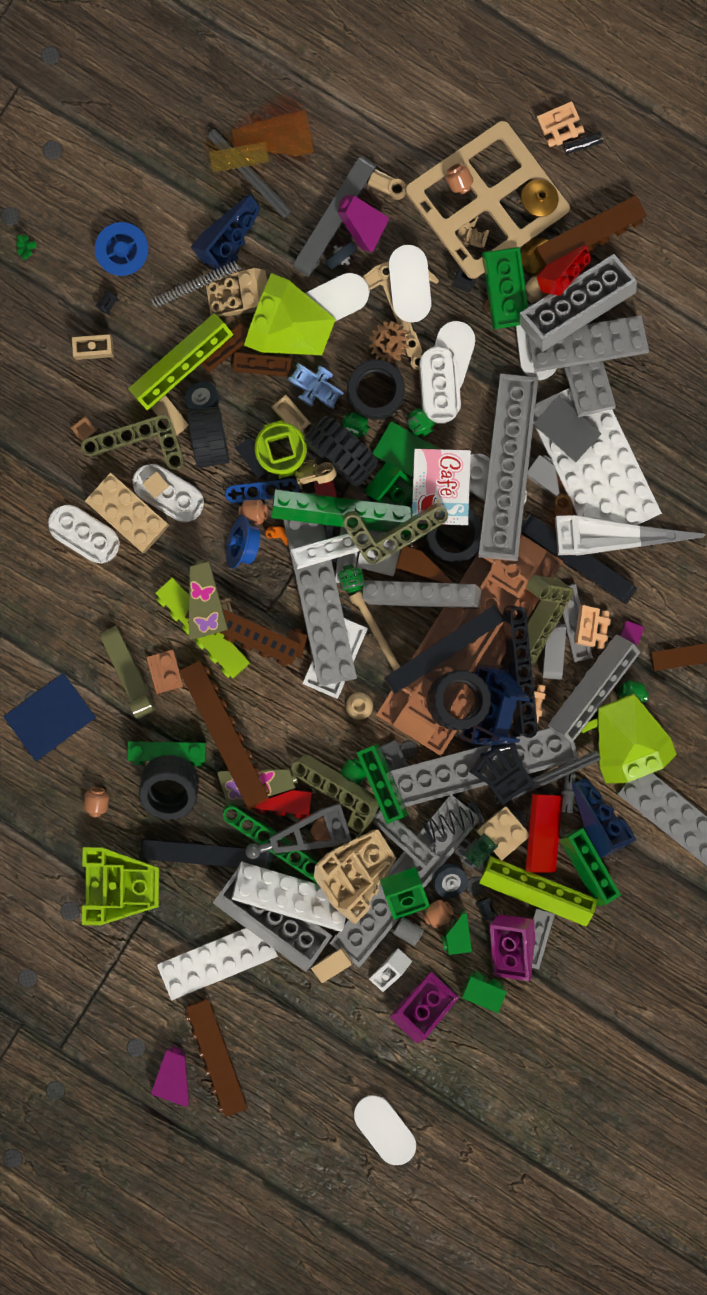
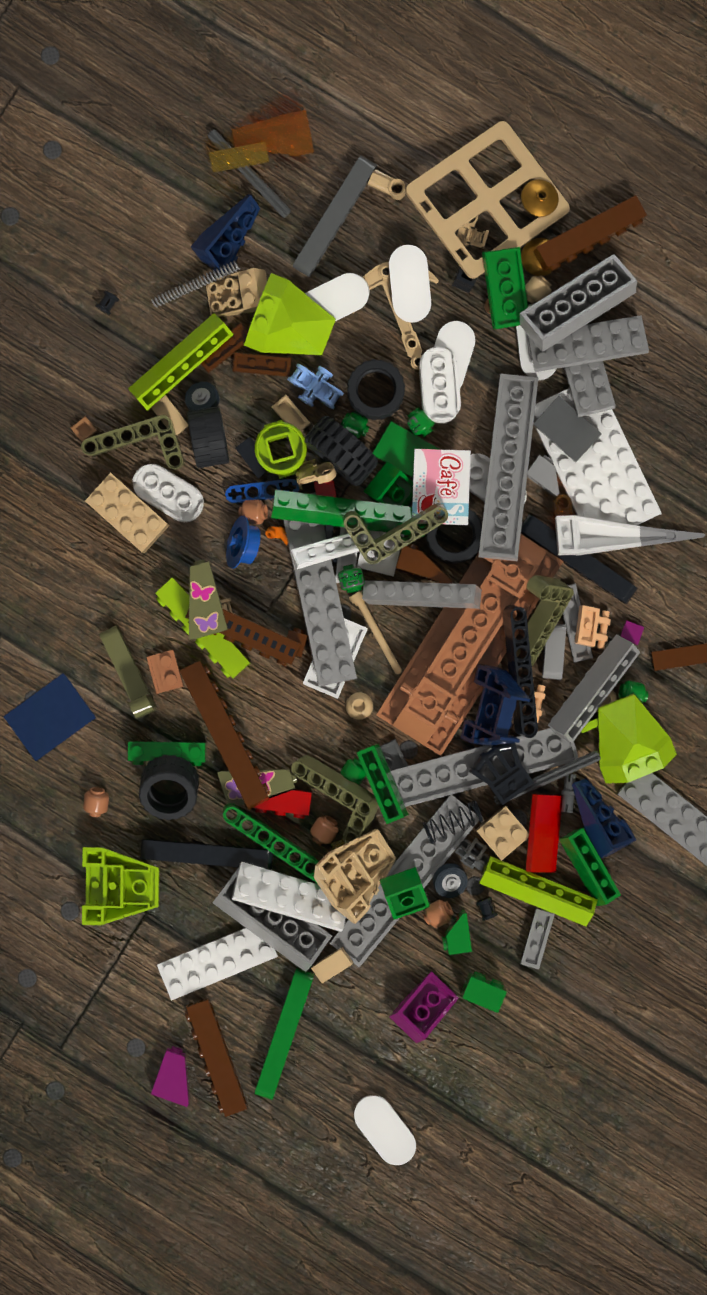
green plant [16,235,37,260] -> none
white tile [48,505,120,563] -> none
tan brick [72,334,114,360] -> none
blue wheel [95,222,149,276] -> none
tan tile [142,471,170,498] -> none
dark grey plate [245,803,352,859] -> none
black wheel [326,241,358,270] -> none
magenta slope [337,195,389,252] -> none
medium nougat gear [369,321,410,364] -> none
white slope [369,949,412,992] -> none
light grey tile [372,810,440,872] -> none
black beam [384,604,505,695] -> none
light grey piece [393,917,424,946] -> none
black tyre [427,670,491,730] -> none
nougat head [445,163,474,194] -> none
clear green brick [464,833,498,868] -> none
magenta slope [490,914,535,981] -> none
light nougat plate [536,101,585,147] -> none
red slope [537,244,591,296] -> none
black pin [563,131,603,155] -> none
none -> green beam [254,968,314,1100]

